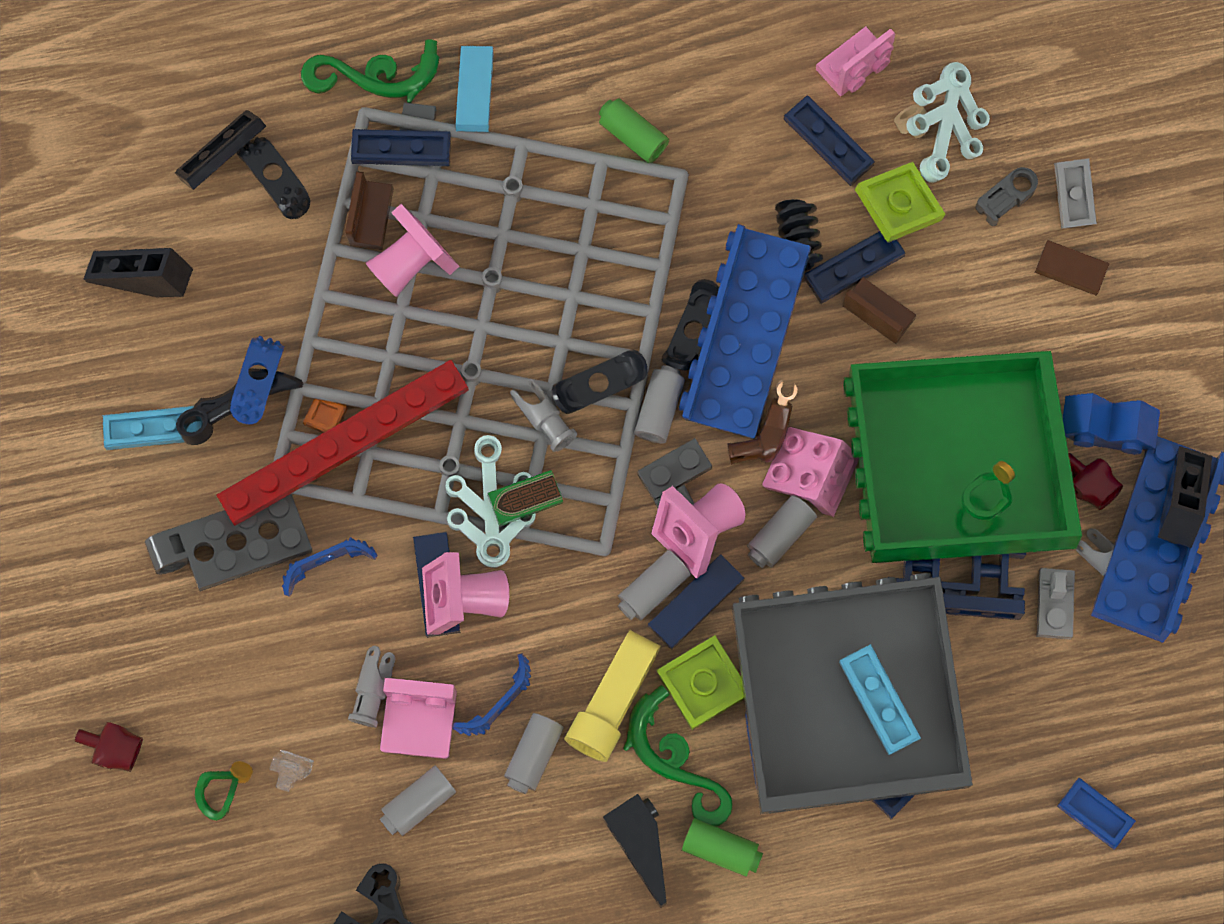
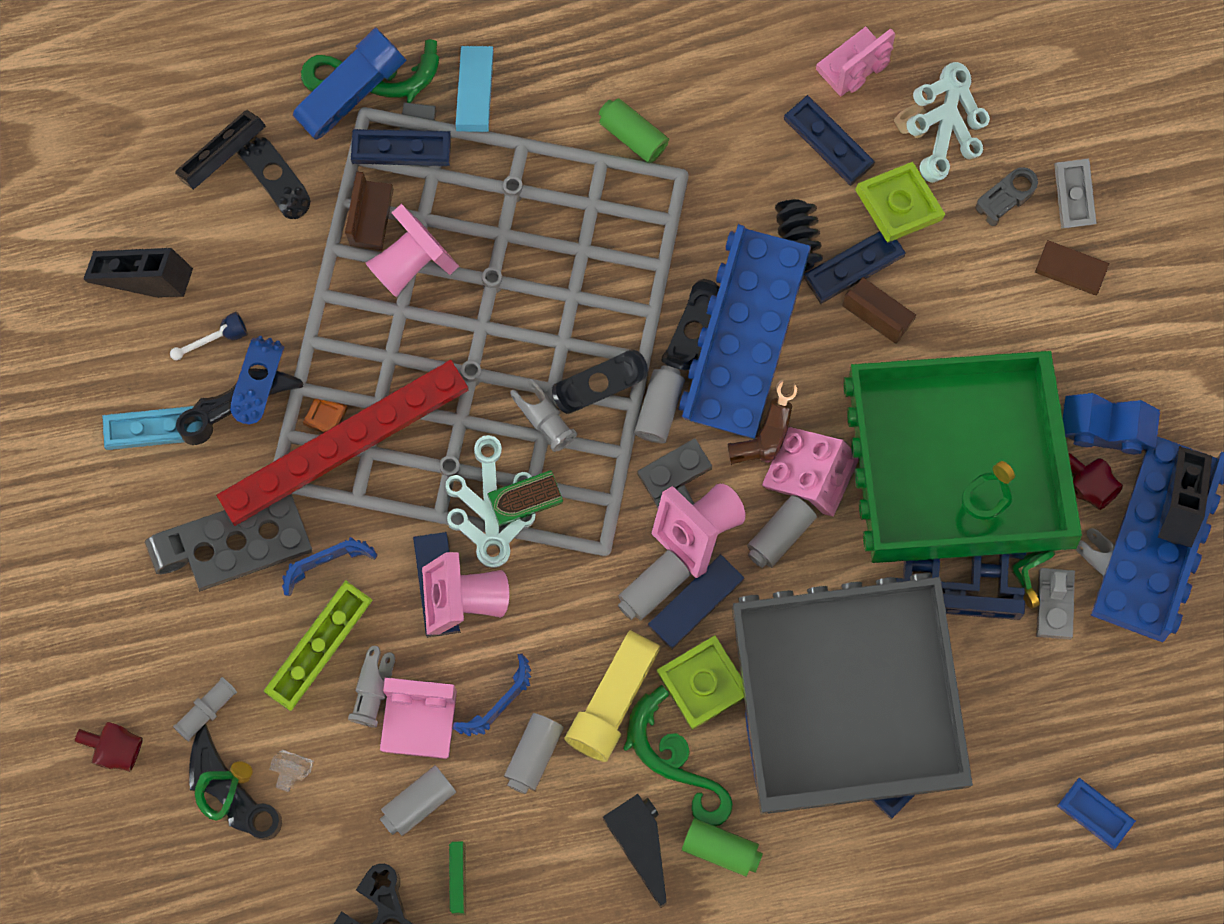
medium azure tile [839,644,921,755] -> none
none -> hinge [170,311,248,361]
none -> light grey pin [173,677,237,742]
none -> black piece [189,723,282,840]
none -> lime brick [263,580,373,711]
none -> blue beam [293,27,407,140]
none -> green tile [449,841,466,916]
none -> green piece [1011,551,1055,609]

